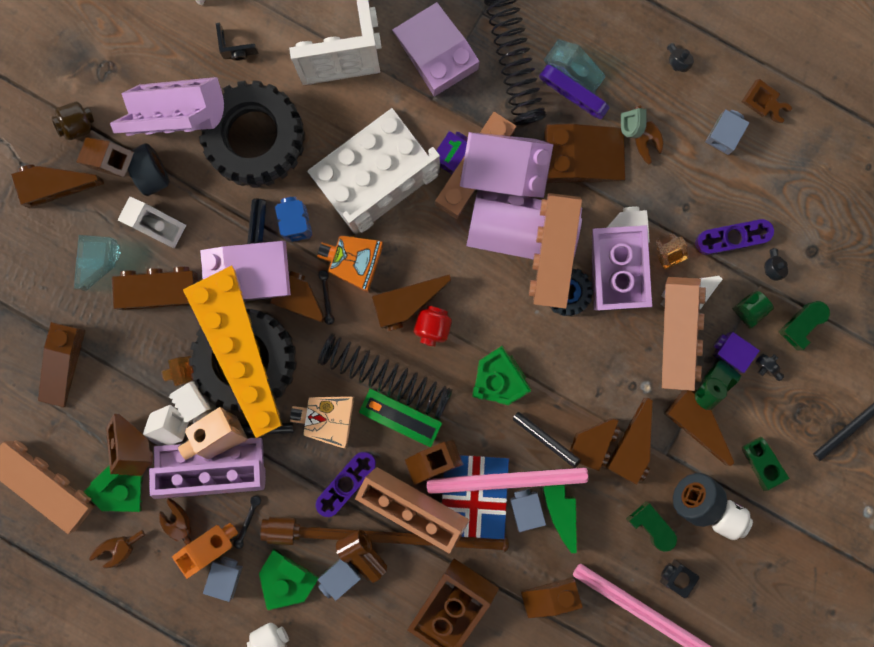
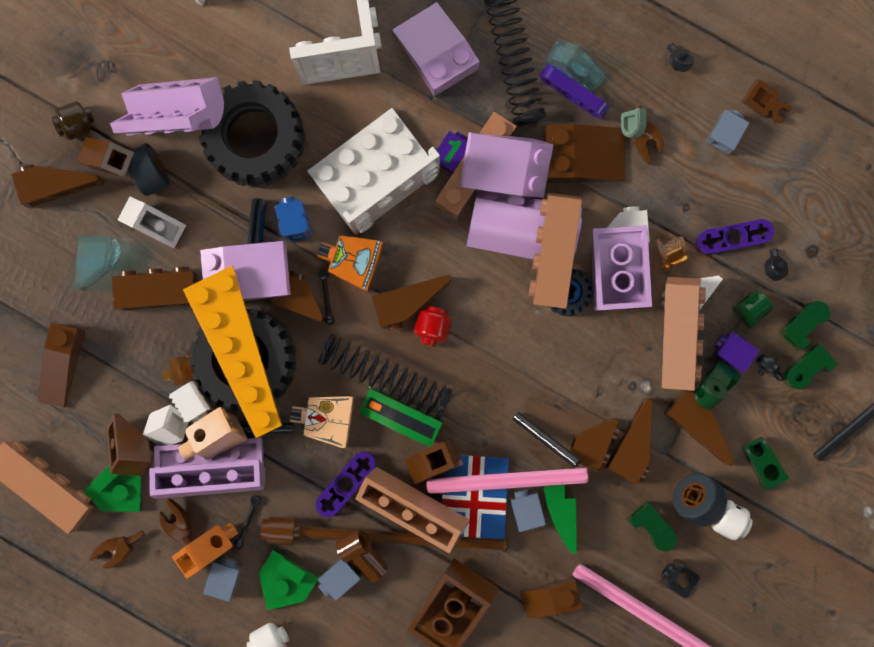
black bracket [216,22,259,61] -> none
green plate [472,345,532,405] -> none
none -> dark green leg [783,344,839,389]

